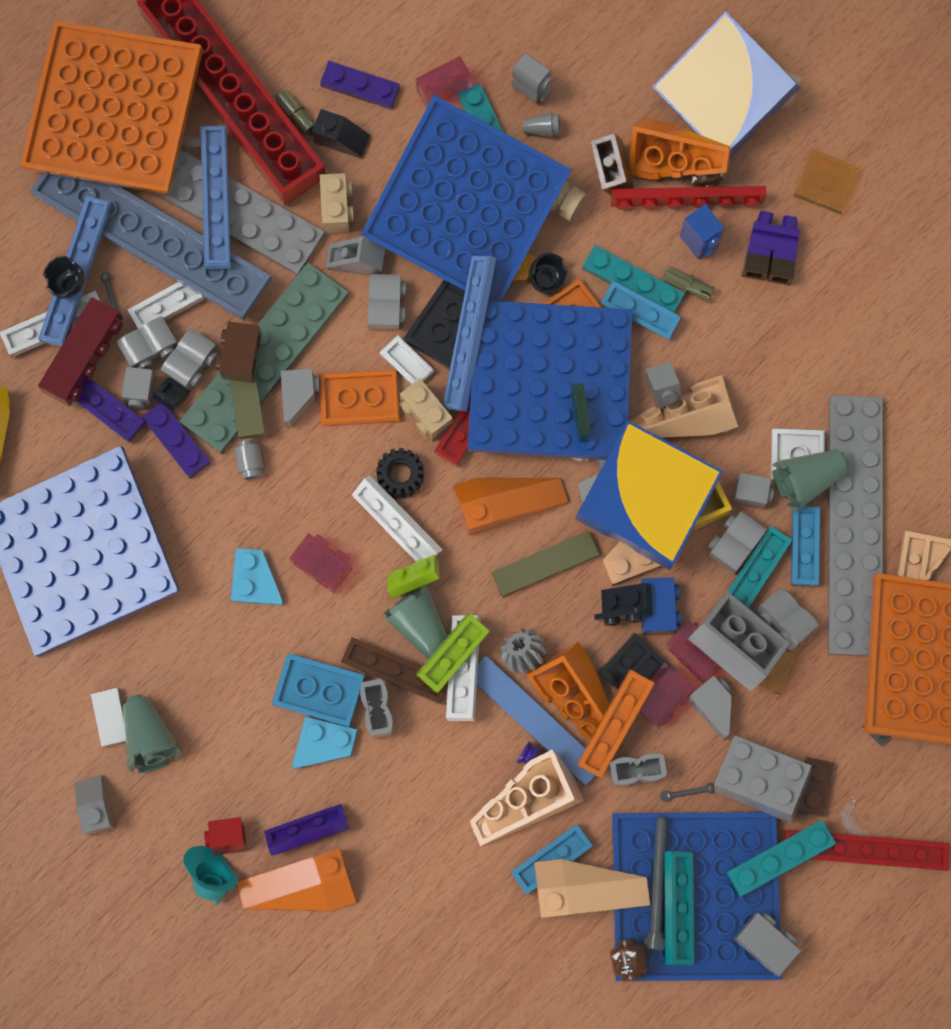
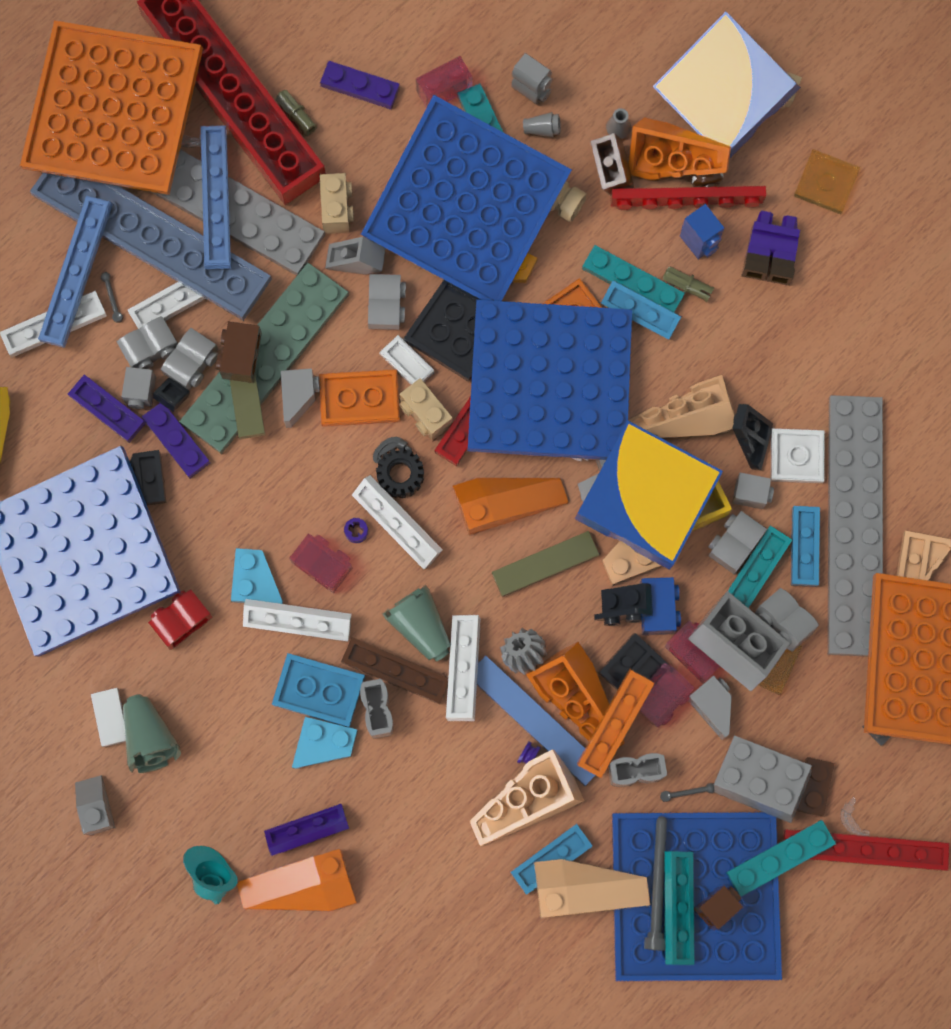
dark red brick [38,297,123,407] -> none
black hair [43,256,85,299] -> none
red brick [204,817,246,855] -> none
light grey brick [234,440,264,480] -> none
black slope [312,109,370,159] -> none
lime plate [387,555,440,599] -> none
lime plate [416,613,489,693] -> none
medium blue tile [443,256,496,412] -> none
black hair [528,252,568,295] -> none
clear green tile [571,383,591,443] -> none
reddish brown head [610,938,649,981] -> none
light grey brick [645,362,681,408] -> none
light grey brick [733,913,801,976] -> none
sand green cone [772,449,849,511] -> none
none -> black wing [130,450,166,506]
none -> red brick [148,589,212,650]
none -> white plate [243,599,352,641]
none -> dark purple bush [344,518,368,543]
none -> dark grey piece [373,437,412,464]
none -> light grey cone [606,108,631,139]
none -> reddish brown brick [694,886,743,930]
none -> black wing [732,404,773,470]

